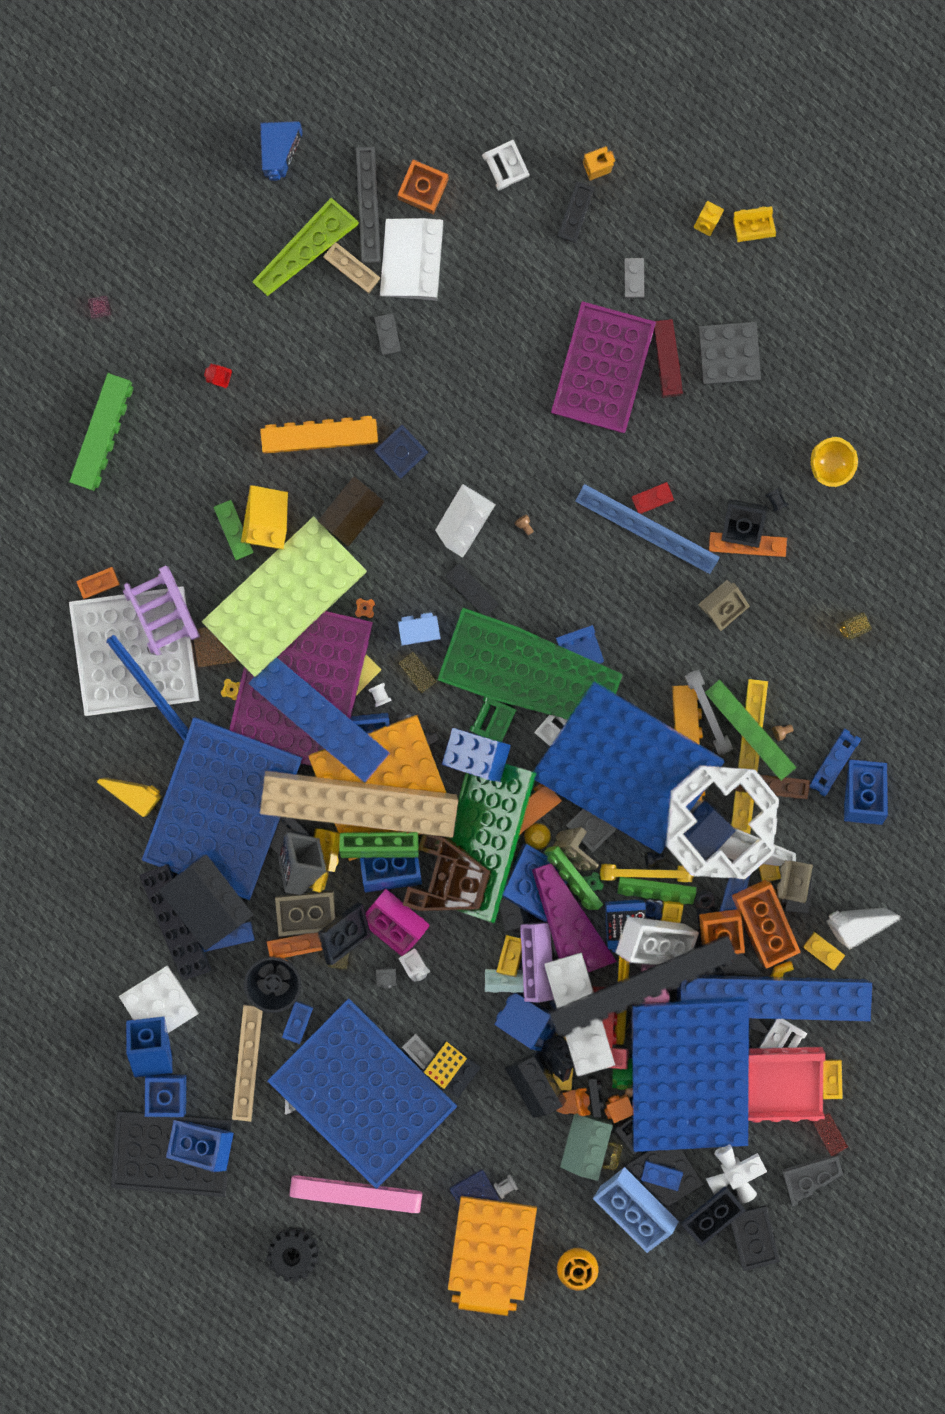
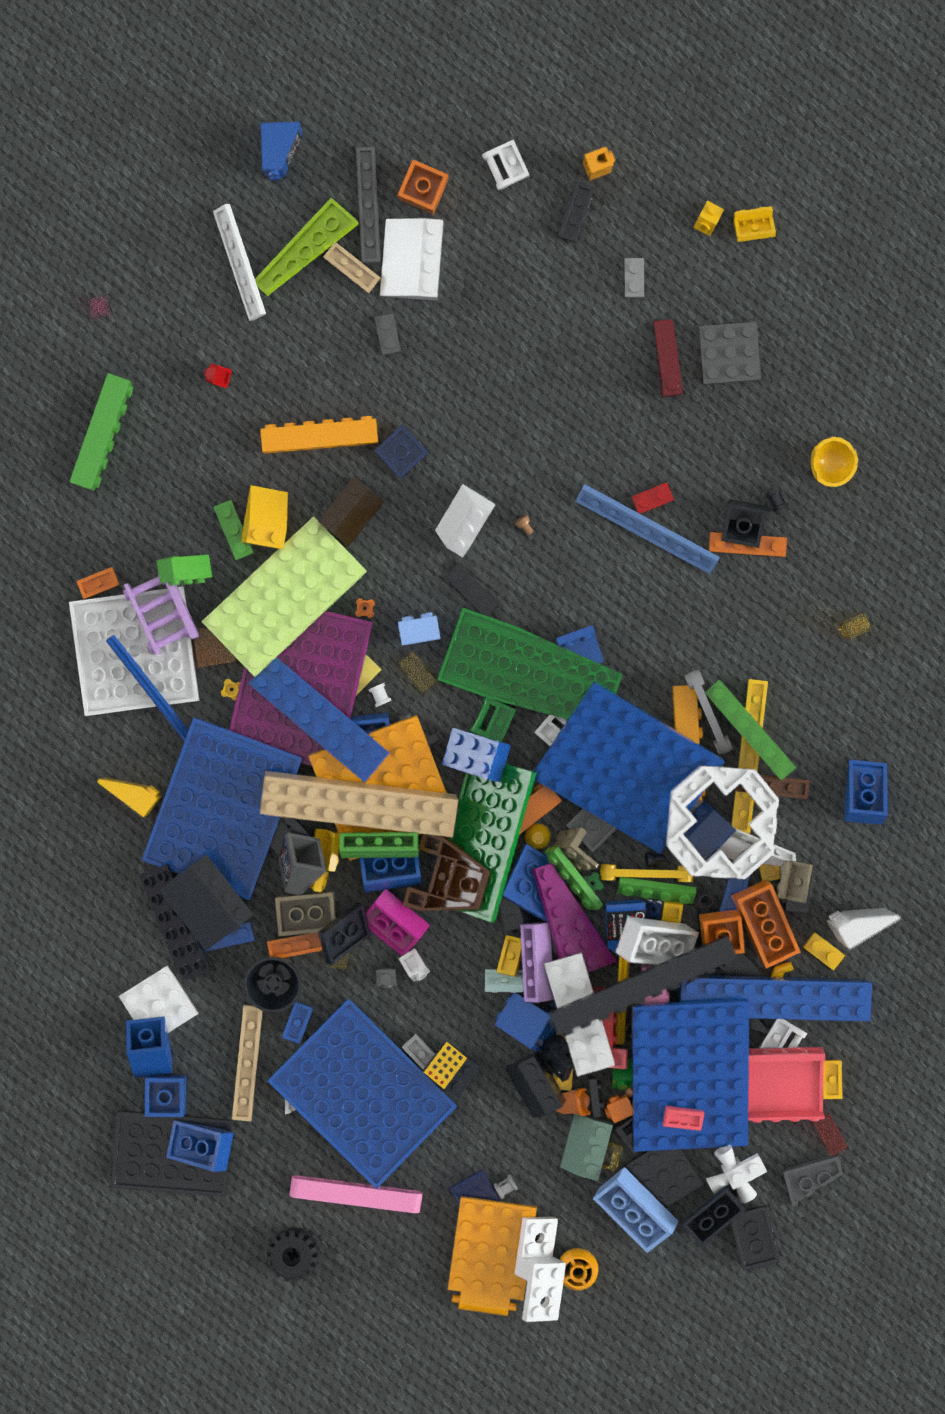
magenta plate [551,301,656,434] -> none
blue plate [641,1161,683,1191] -> none
dark tan bracket [698,580,750,631] -> none
medium nougat piece [772,724,793,741] -> none
blue plate [809,729,861,797] -> none
none -> bright green brick [156,555,212,586]
none -> white tile [213,204,266,321]
none -> white bracket [515,1217,566,1322]
none -> coral plate [662,1106,705,1131]

